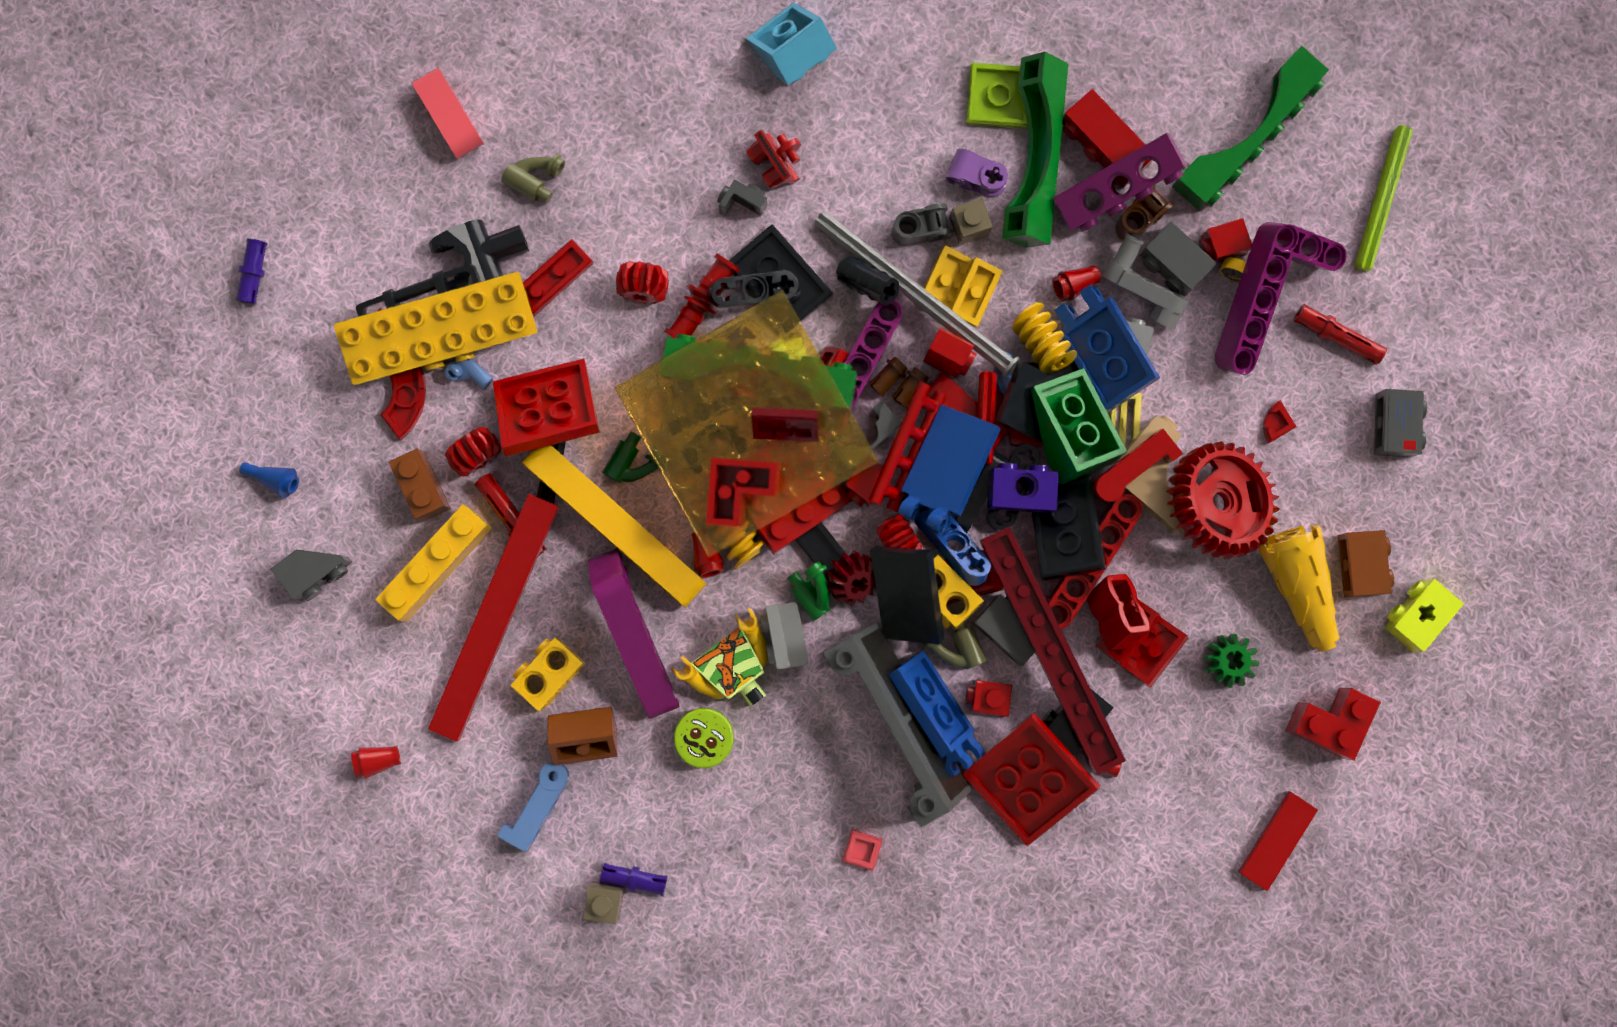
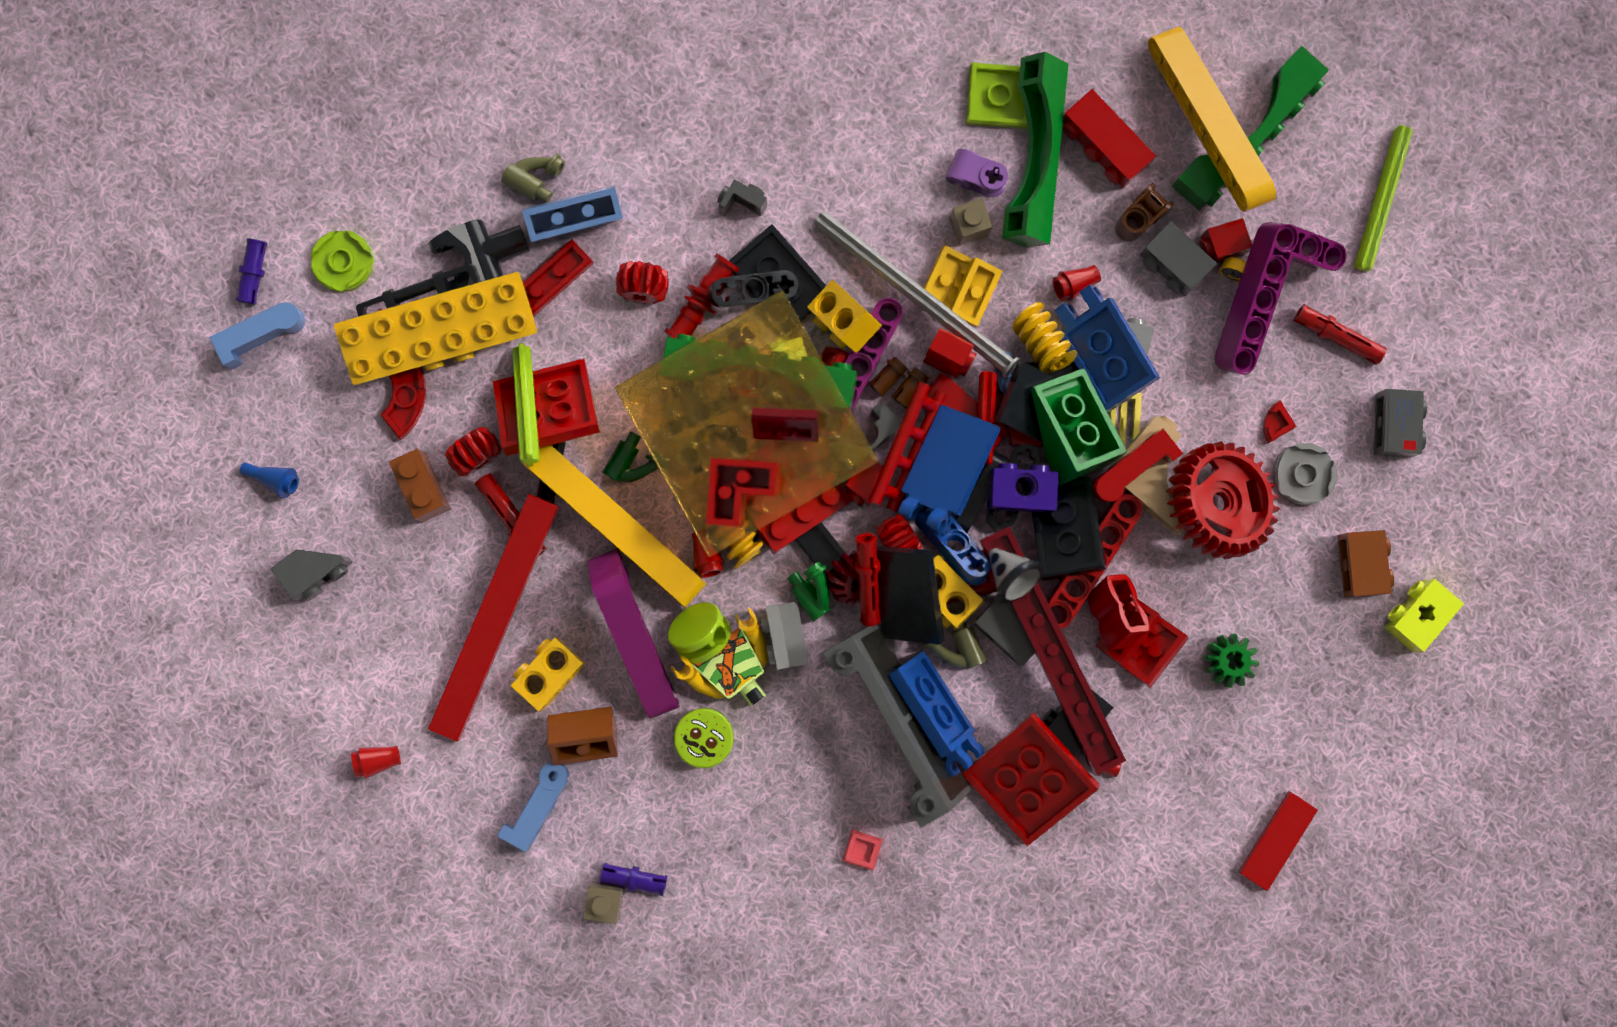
yellow brick [375,504,493,622] -> none
coral beam [411,68,484,159] -> none
medium blue arm [444,359,493,390] -> none
medium azure slope [746,2,837,85] -> none
red hips [746,129,801,189] -> none
black axle [836,256,899,305] -> none
dark grey piece [891,203,954,246] -> none
red bracket [965,680,1013,717] -> none
magenta brick [1054,133,1188,232] -> none
light grey beam [1102,234,1189,329] -> none
yellow cone [1258,524,1340,652] -> none
red brick [1285,688,1381,761] -> none
none -> medium blue leg [209,302,306,370]
none -> lime tile [311,230,374,293]
none -> lime axle [512,343,540,467]
none -> medium blue brick [522,185,623,242]
none -> lime head [668,602,731,664]
none -> yellow brick [807,279,882,354]
none -> red pin [855,533,881,626]
none -> hat [989,548,1043,603]
none -> yellow beam [1148,26,1276,212]
none -> light grey tile [1273,443,1337,505]

